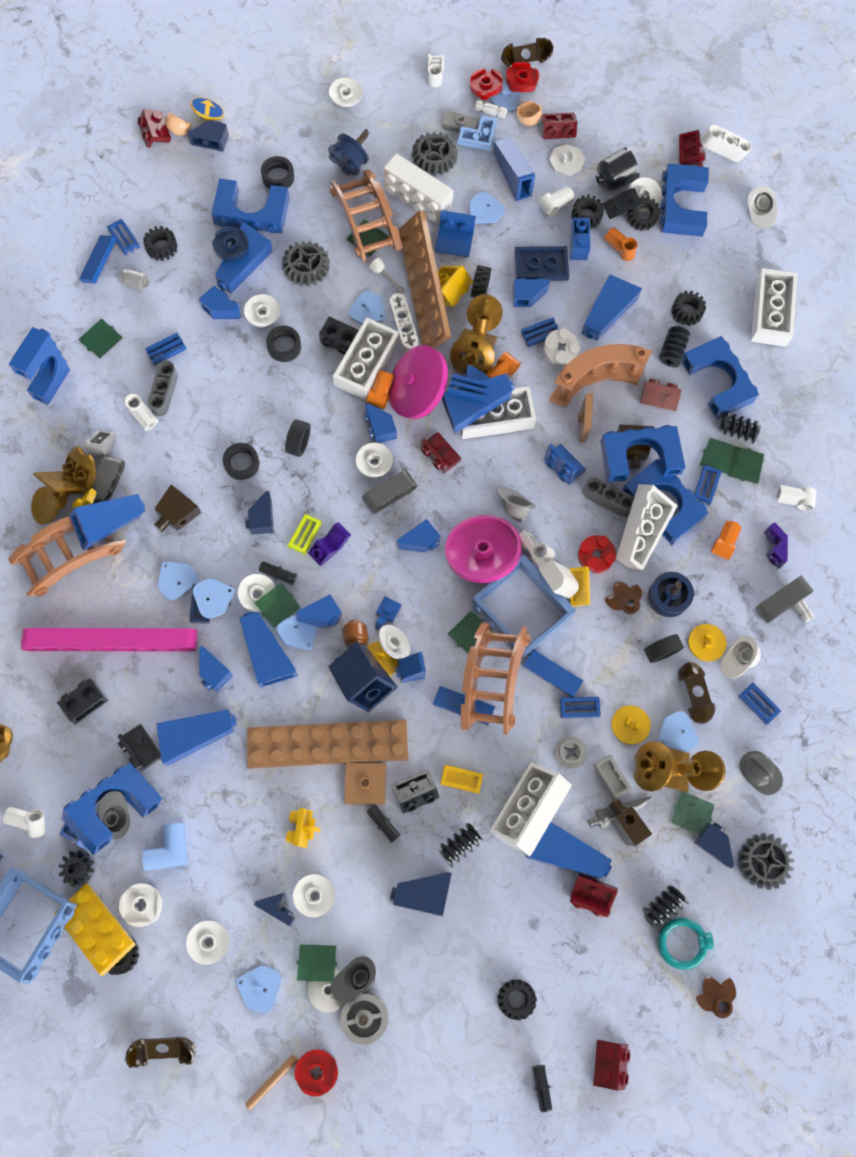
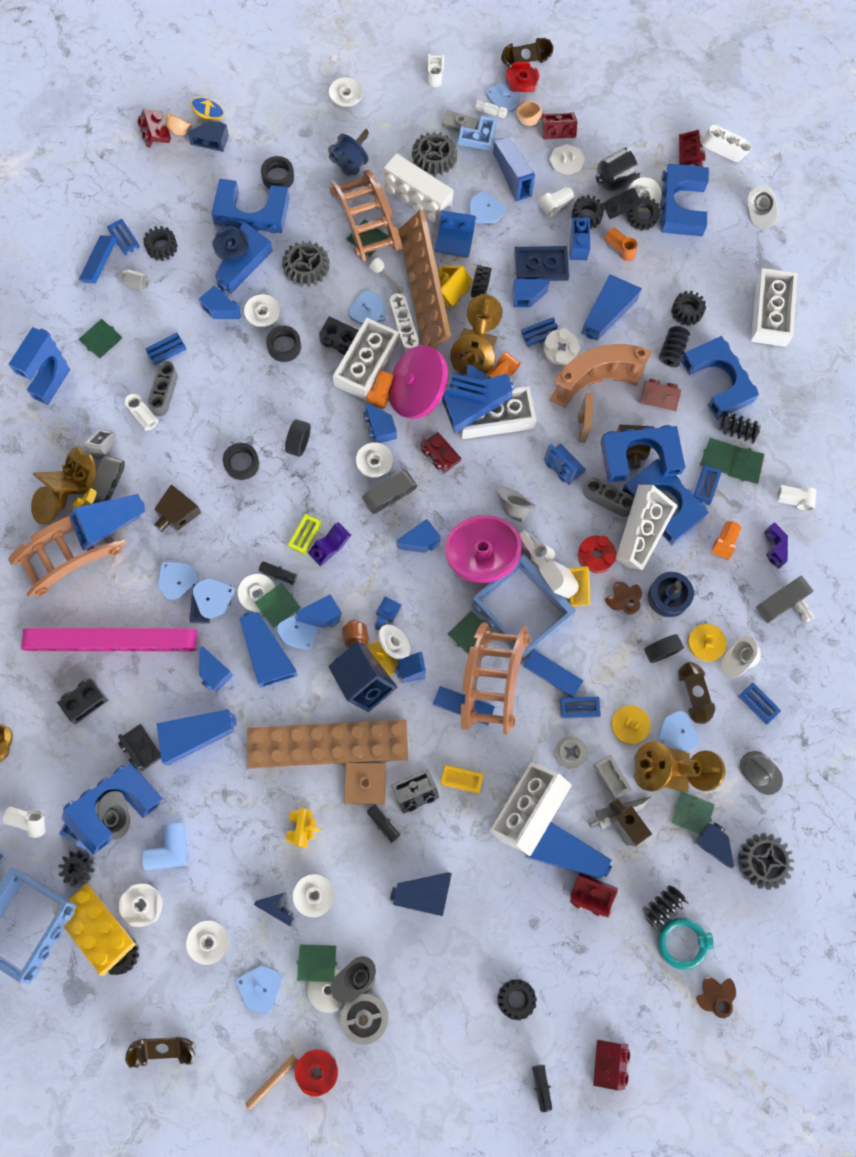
dark blue slope [245,491,274,535] -> none
black piece [438,823,483,868] -> none
red plate [470,68,503,100] -> none

